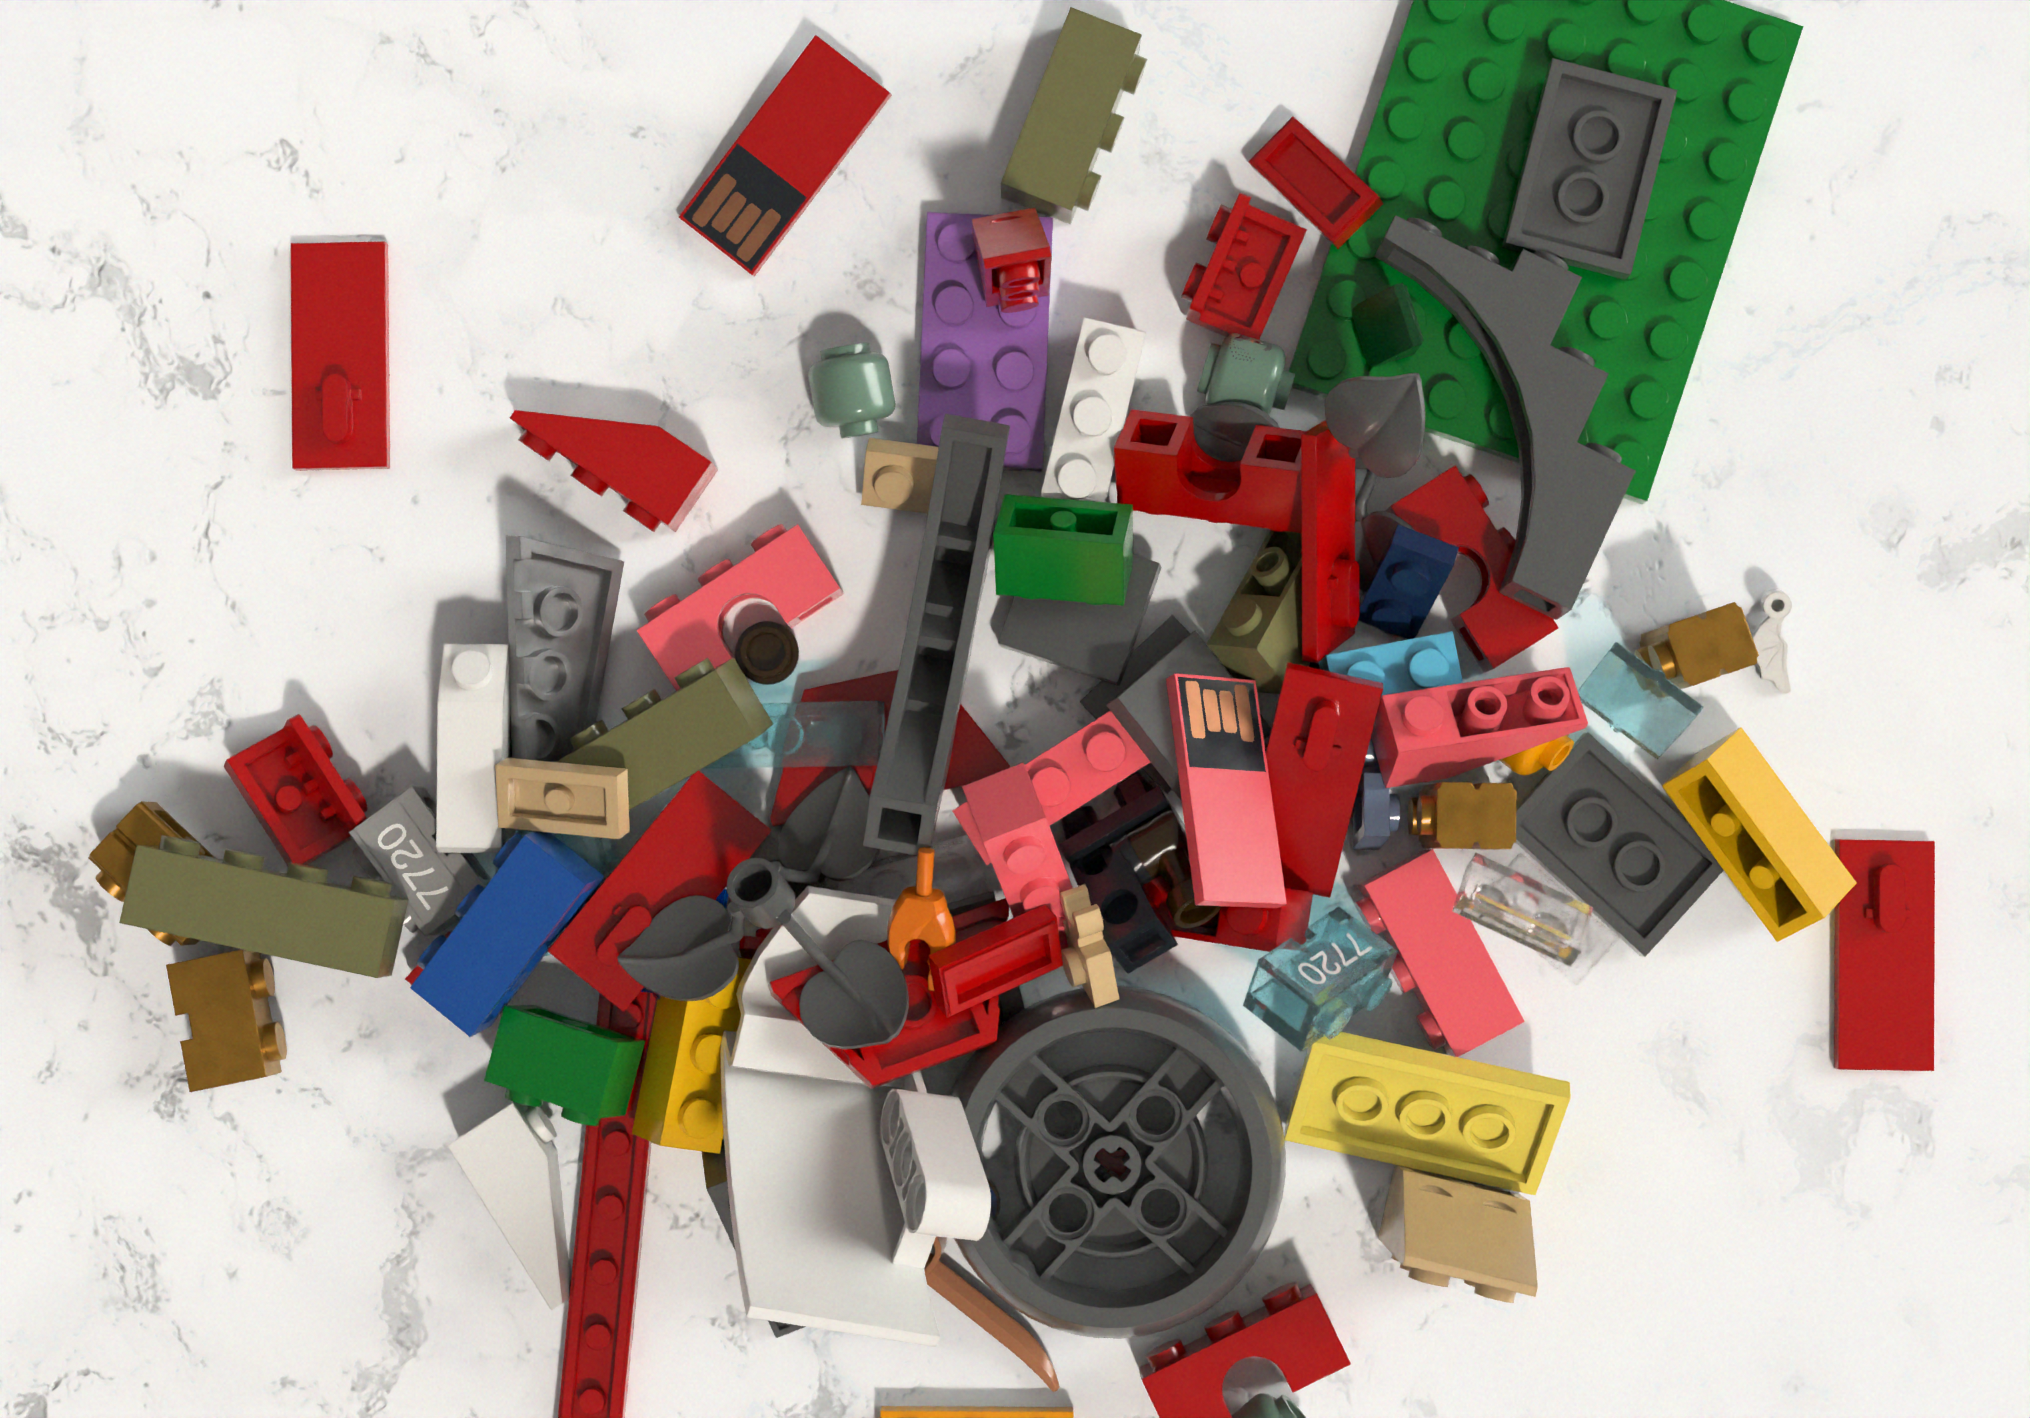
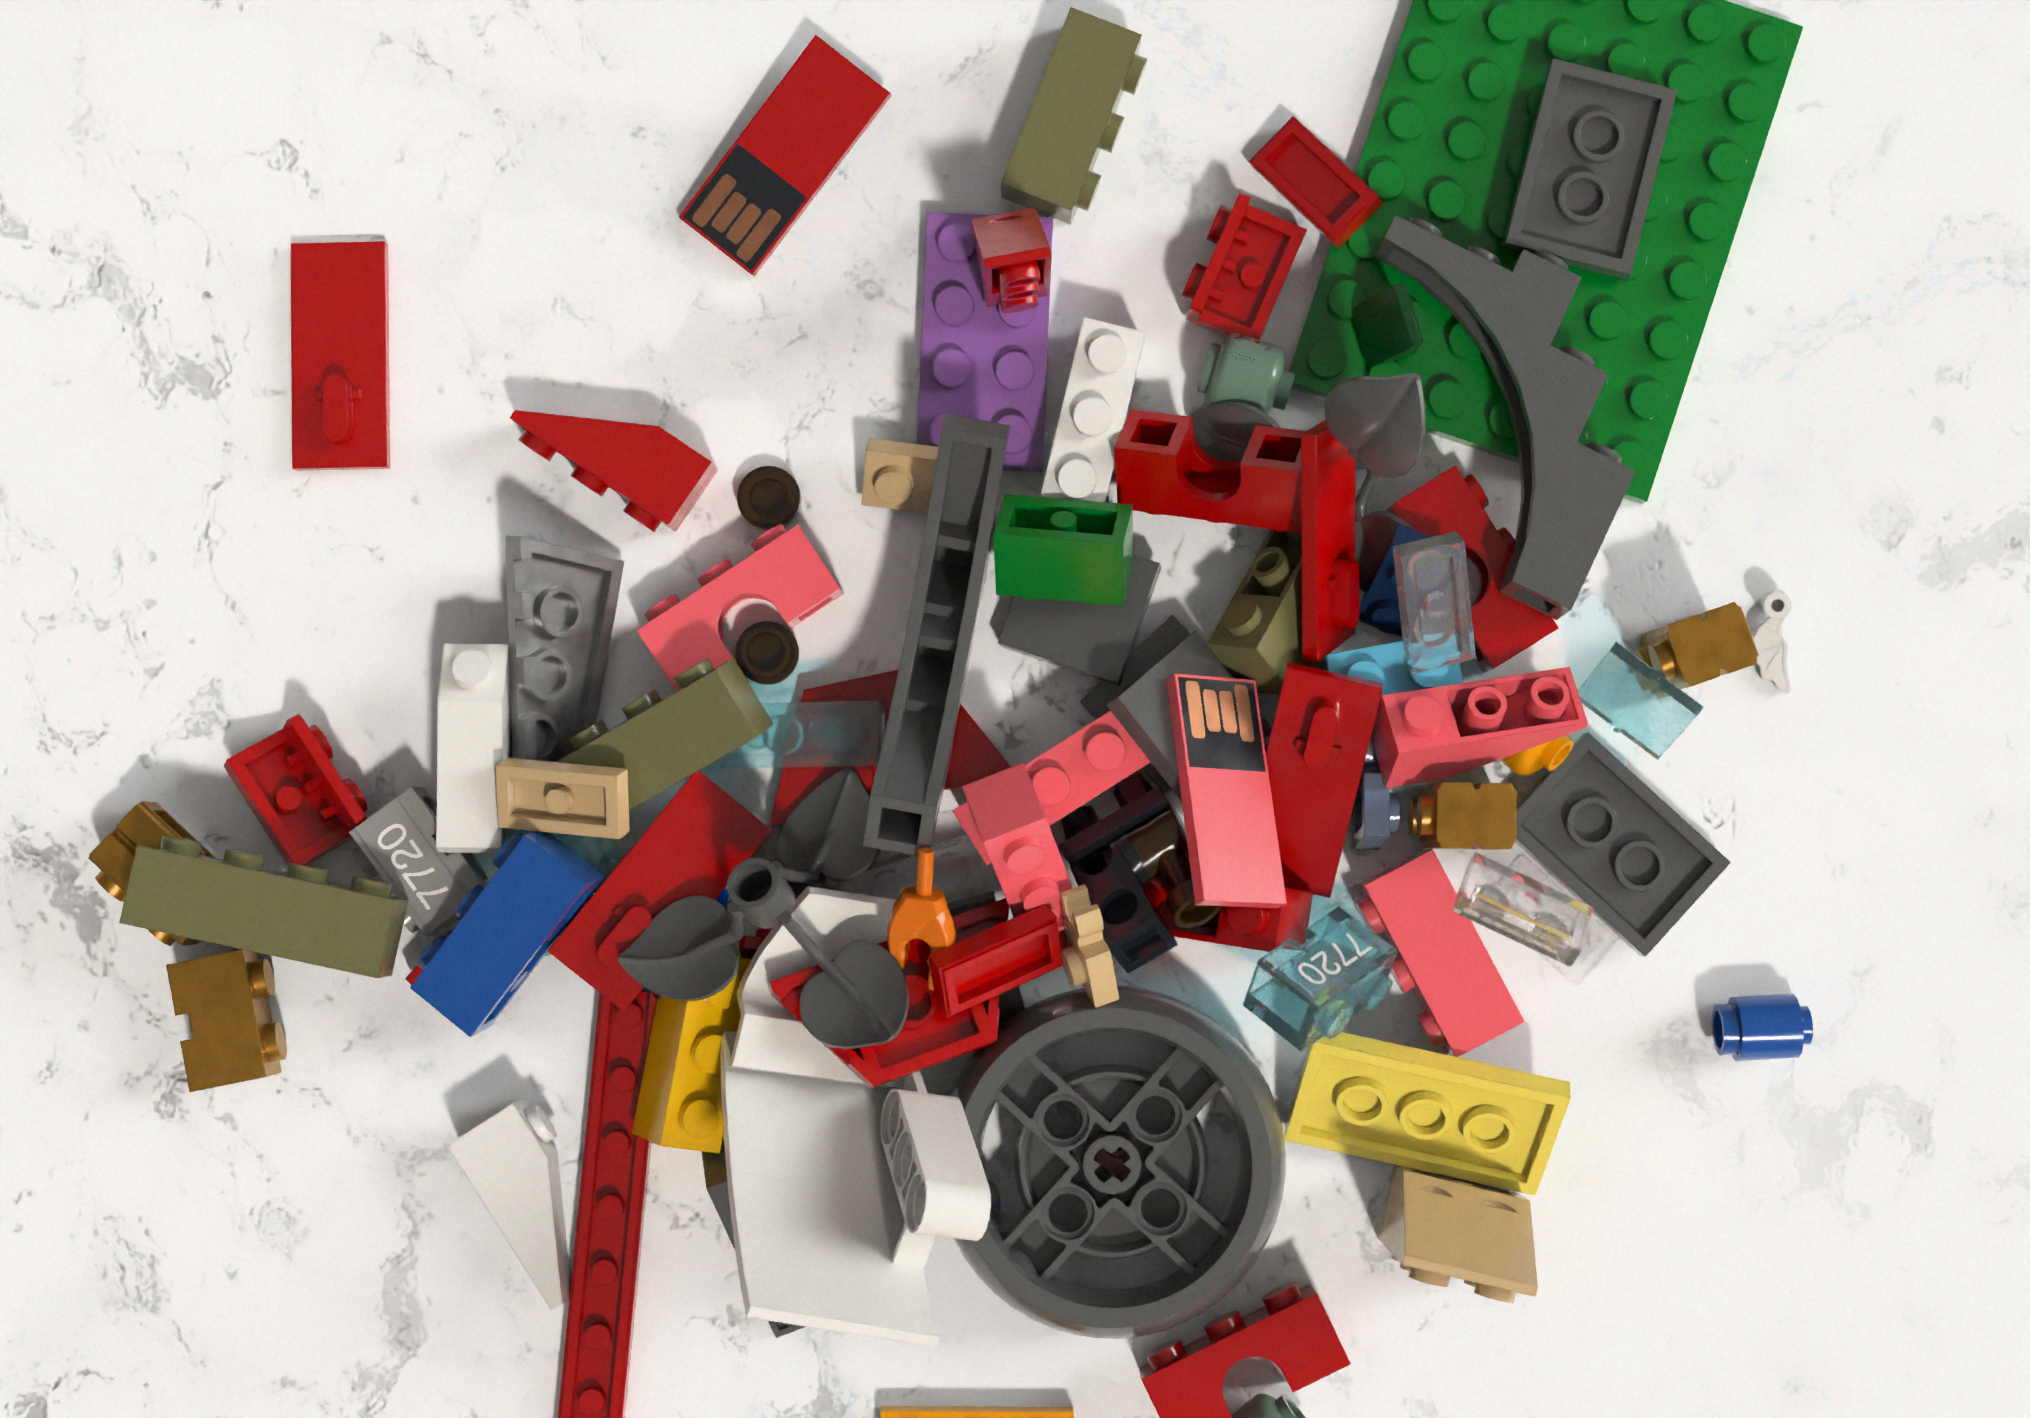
green brick [484,1005,645,1126] -> none
sand green head [808,343,896,439] -> none
nougat sword [924,1236,1060,1392] -> none
yellow brick [1662,727,1856,942] -> none
red piece [1834,839,1935,1071] -> none
none -> dark brown tile [737,466,802,531]
none -> clear plate [1393,531,1476,674]
none -> blue brick [1712,993,1813,1061]

